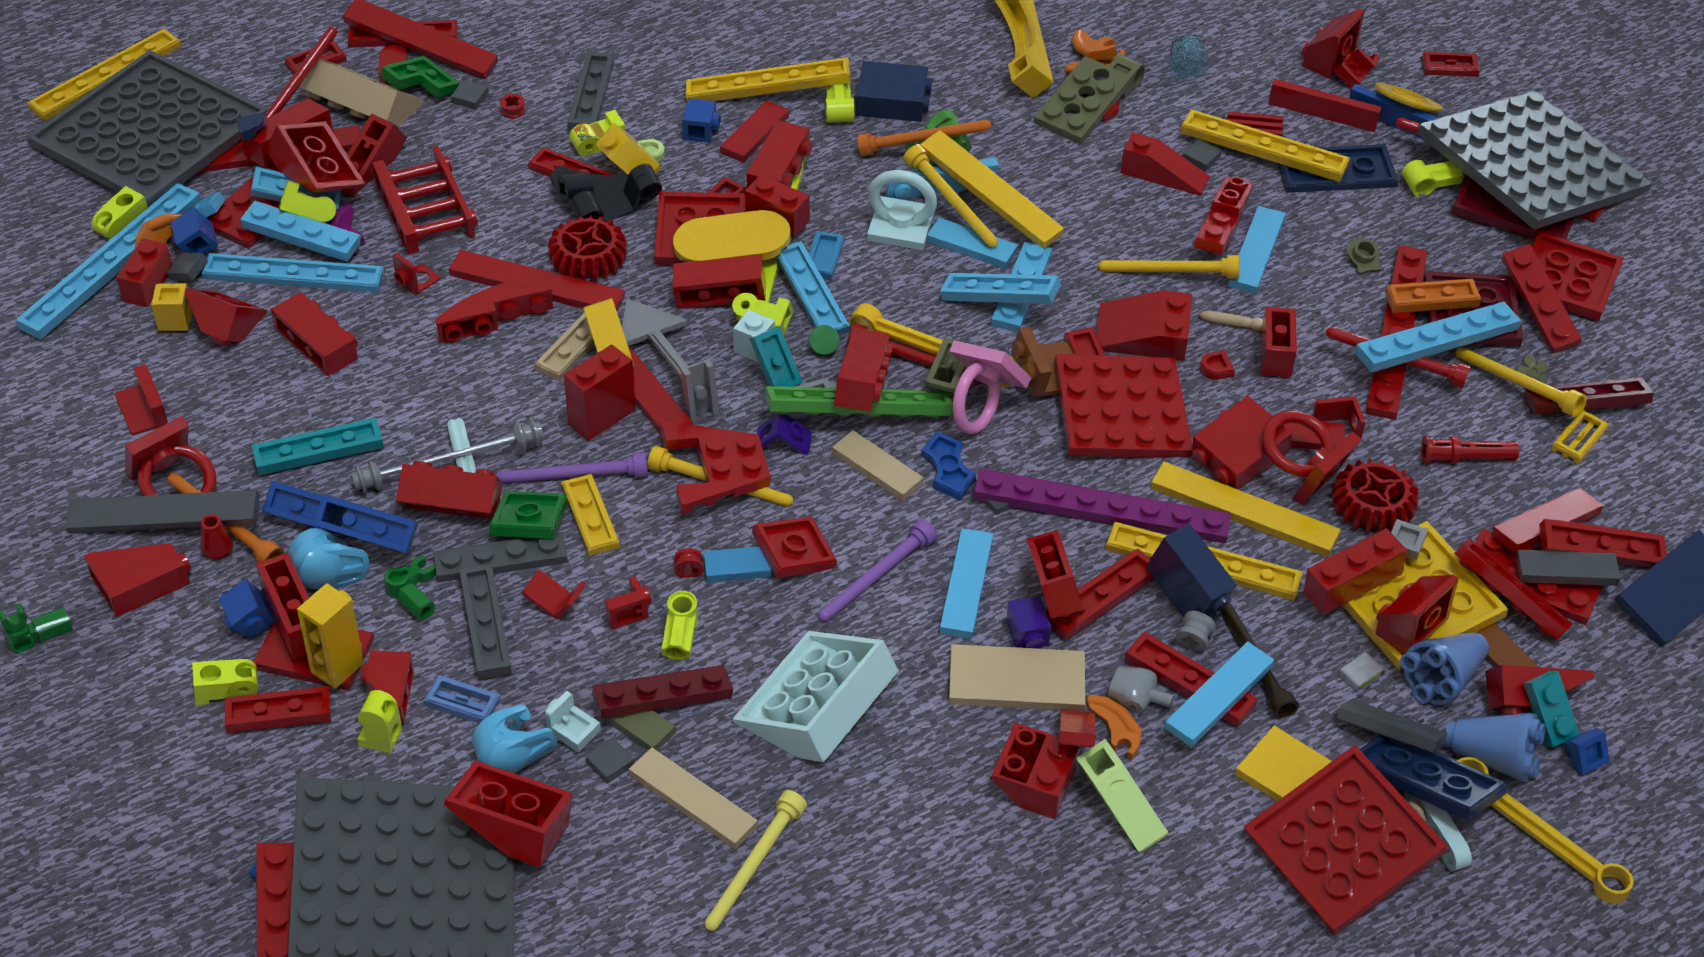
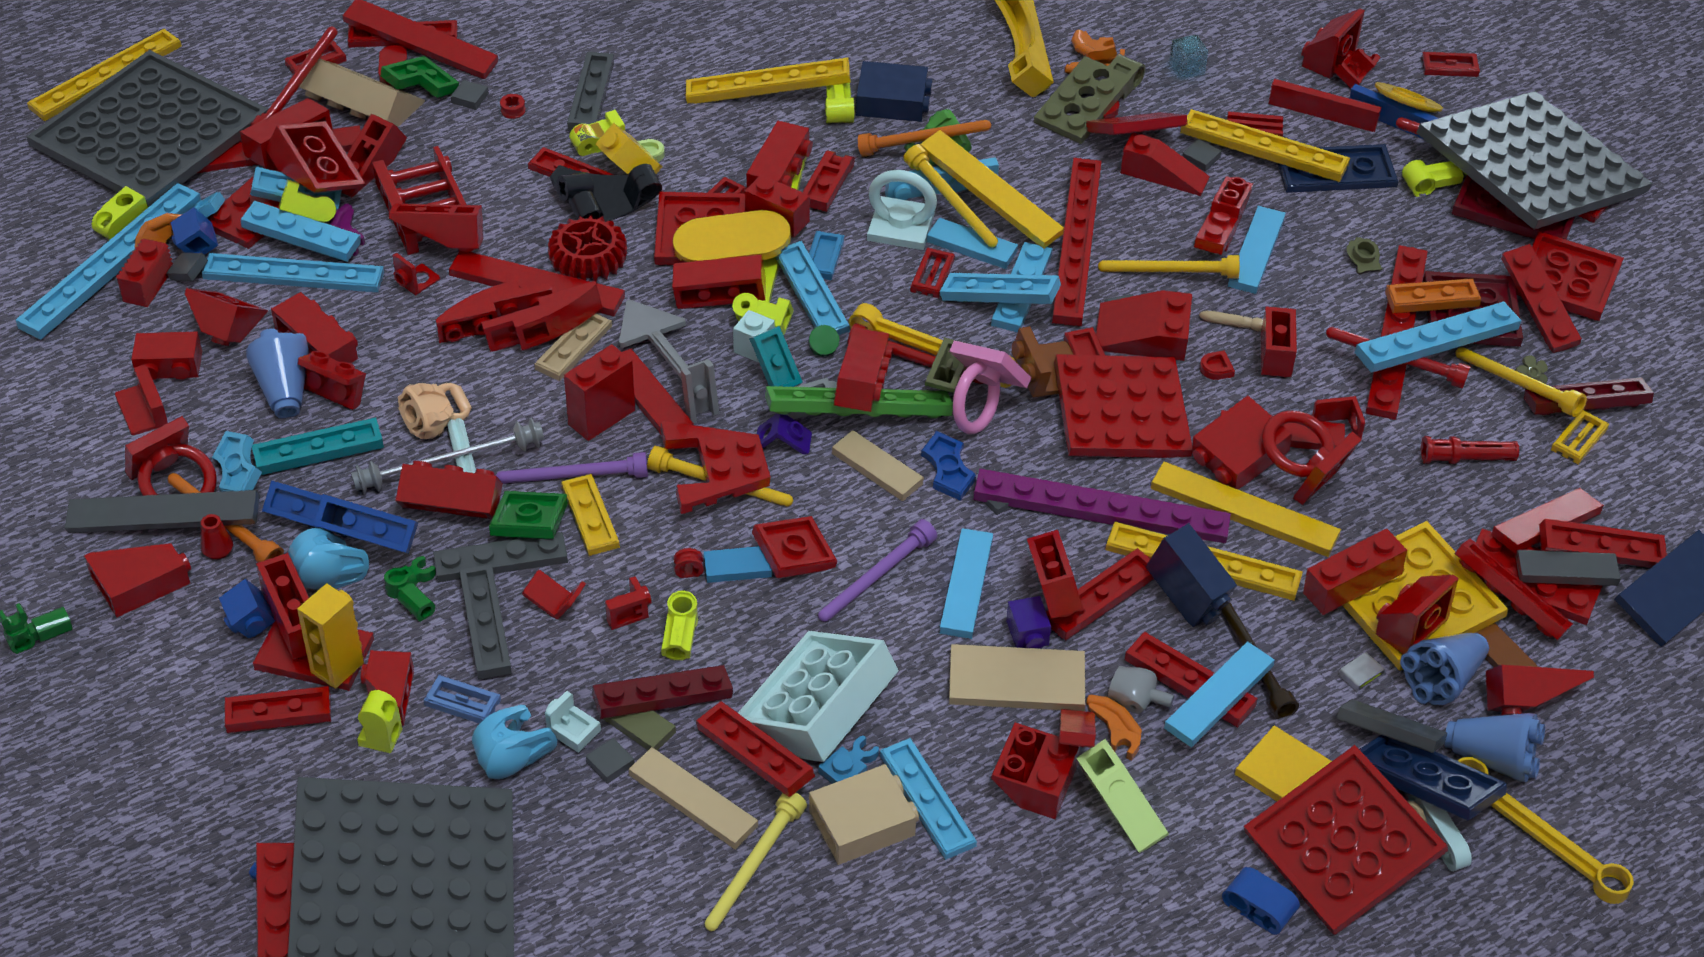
yellow brick [151,283,193,331] -> none
neon yellow leg [192,659,259,706] -> none
dark blue tile [236,112,267,141] -> none
red slope [444,760,573,867] -> none
yellow beam [583,298,635,367] -> none
blue brick [682,98,721,143] -> none
red tile [720,100,789,163] -> none
light grey wheel [1175,611,1216,652] -> none
red gear [1332,458,1419,535] -> none
light grey plate [1391,519,1428,561] -> none
teal plate [1524,670,1580,747] -> none
blue tile [1564,728,1610,775] -> none
none -> red brick [131,331,202,380]
none -> medium azure tile [212,431,262,492]
none -> medium blue cone [246,329,309,418]
none -> red bracket [297,351,366,410]
none -> red slope [389,203,484,252]
none -> light nougat piece [398,383,472,439]
none -> red slope [481,281,603,352]
none -> red plate [696,701,815,798]
none -> red plate [803,150,855,212]
none -> tan brick [809,764,919,865]
none -> dark azure plate [818,736,879,784]
none -> medium azure tile [880,738,977,860]
none -> red tile [910,248,955,298]
none -> red plate [1052,158,1102,326]
none -> red tile [1086,112,1188,135]
none -> blue beam [1222,867,1300,935]

